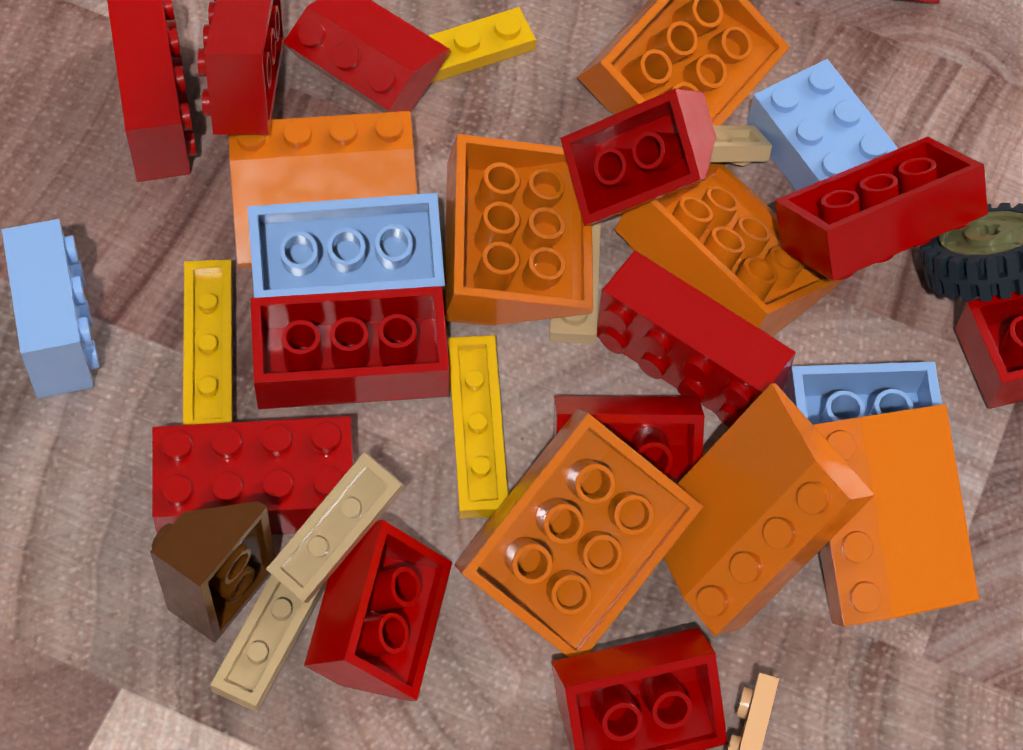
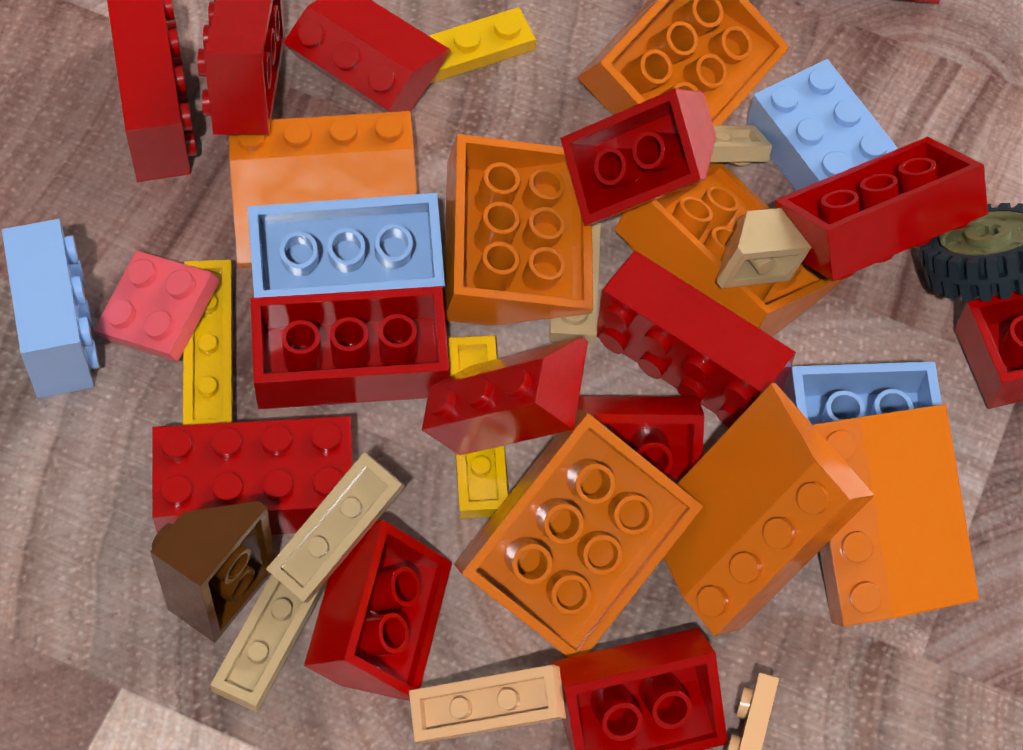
none -> coral plate [94,250,219,363]
none -> light nougat plate [409,665,566,743]
none -> red slope [422,337,588,455]
none -> tan slope [716,208,812,288]

